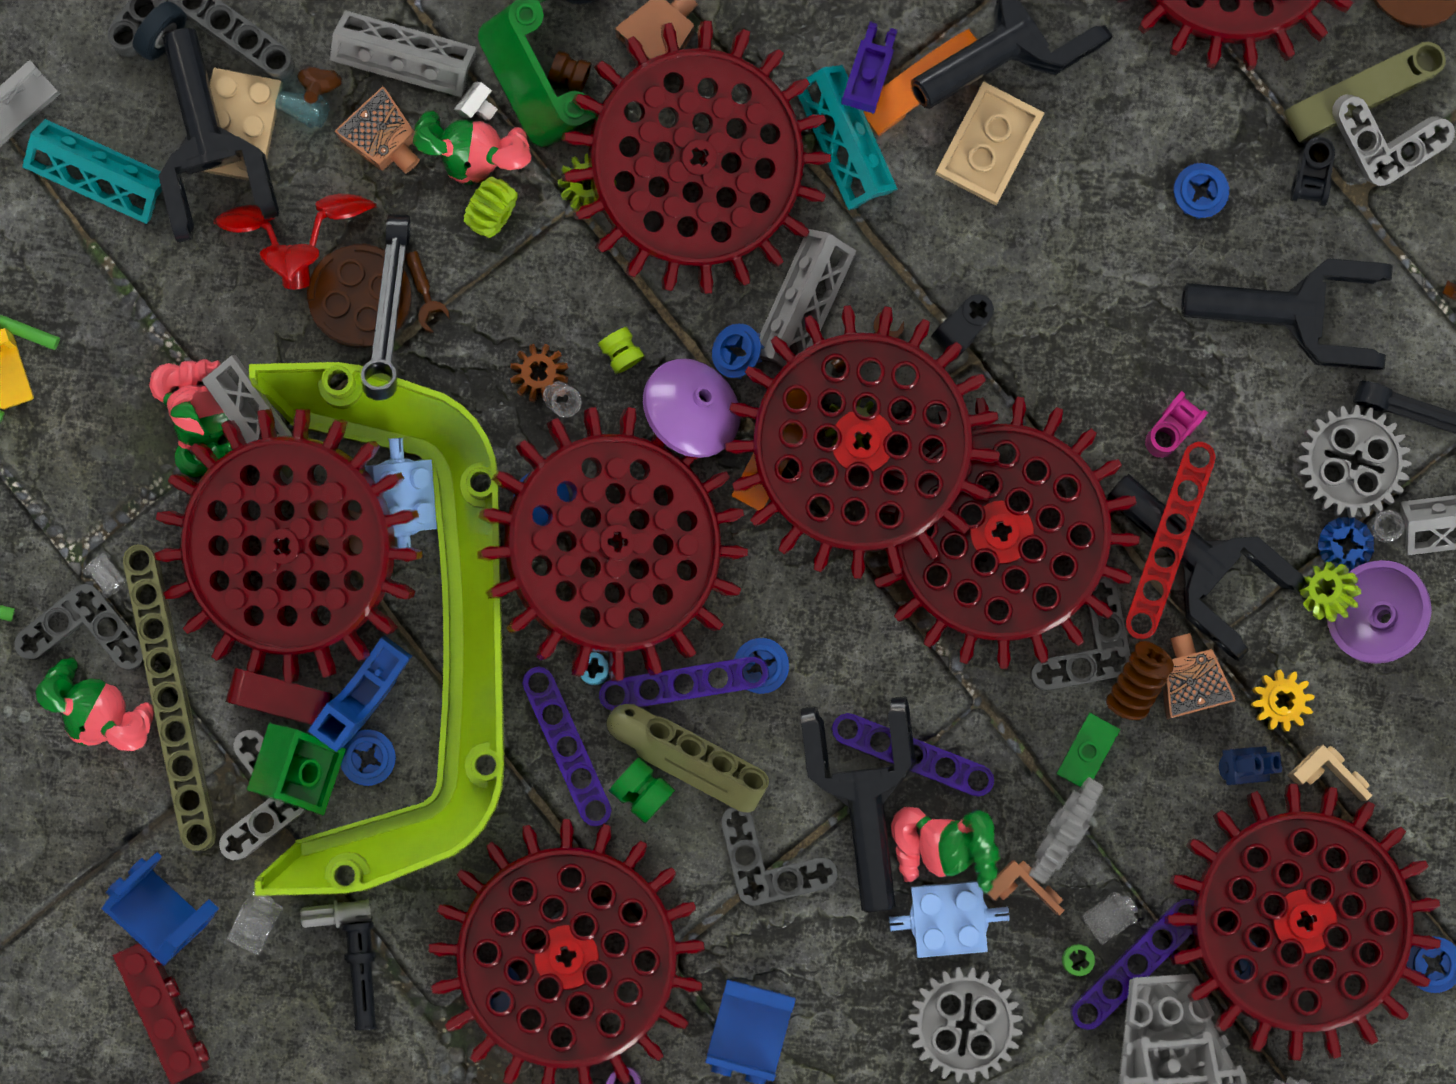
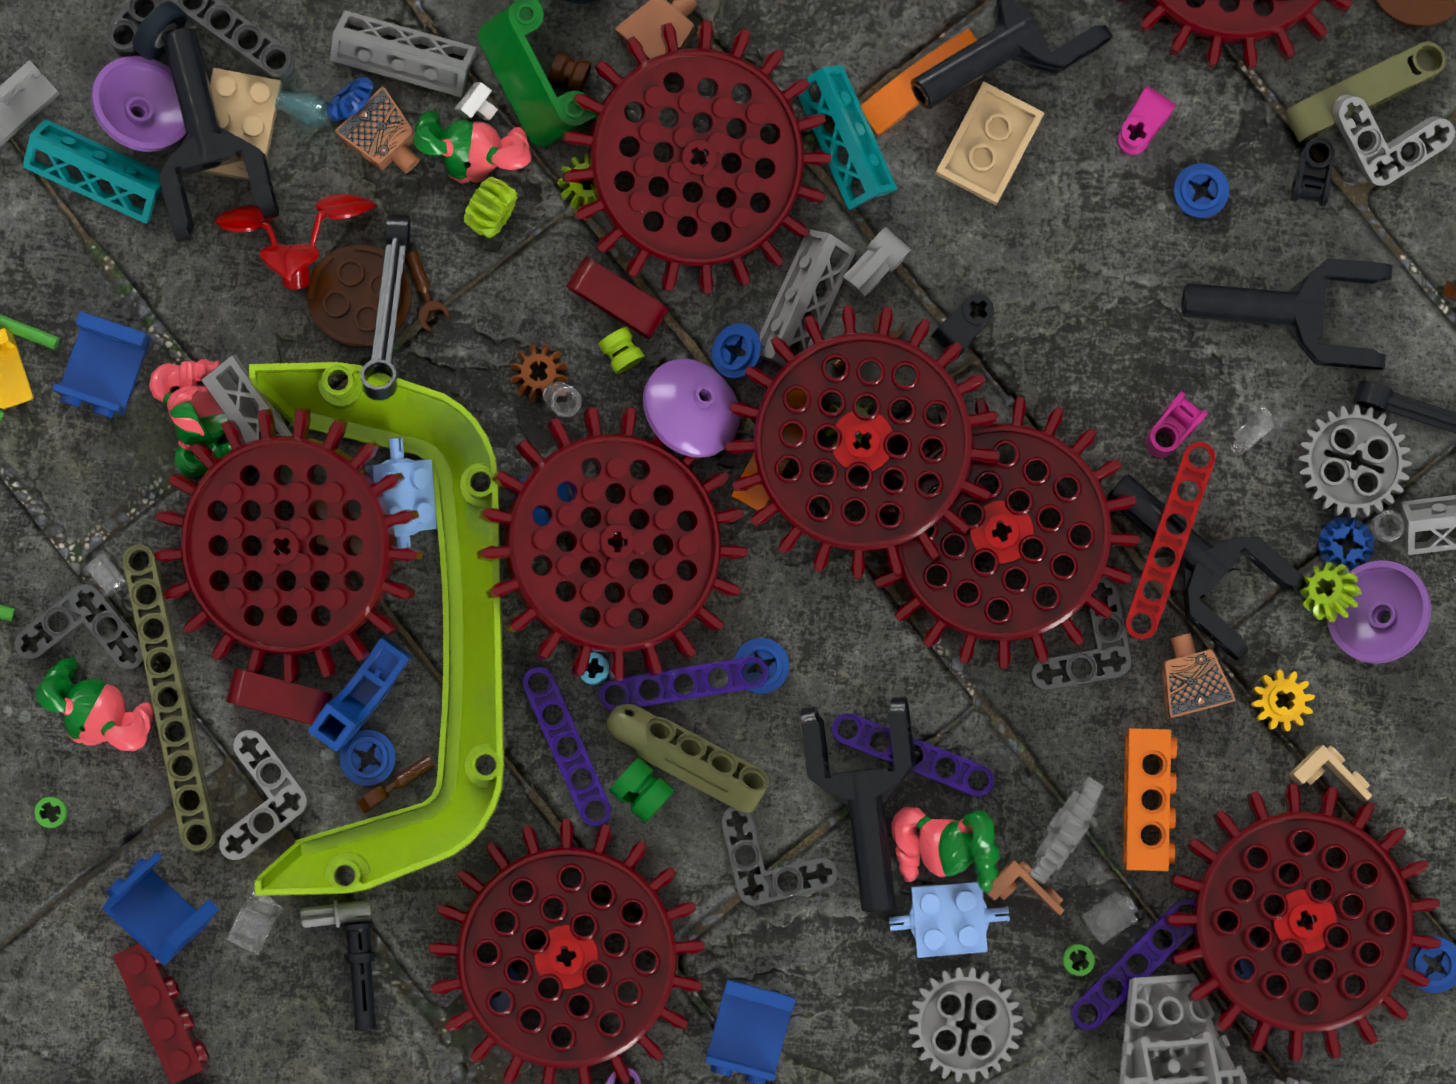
green slope [247,723,346,816] -> none
reddish brown rock [297,66,342,104] -> none
dark purple hinge [841,22,898,114] -> none
green plate [1056,713,1121,788] -> none
reddish brown piece [1106,641,1174,720] -> none
dark blue hips [1219,746,1282,785] -> none
none -> bright green bush [34,797,68,828]
none -> blue panel [52,311,151,419]
none -> medium lavender dish [91,56,186,152]
none -> blue gear [326,77,374,121]
none -> reddish brown piece [357,755,435,813]
none -> dark red beam [566,257,669,339]
none -> light grey piece [843,227,912,298]
none -> dark pink piece [1118,86,1177,155]
none -> orange brick [1122,728,1177,871]
none -> clear bracket [1230,401,1275,458]

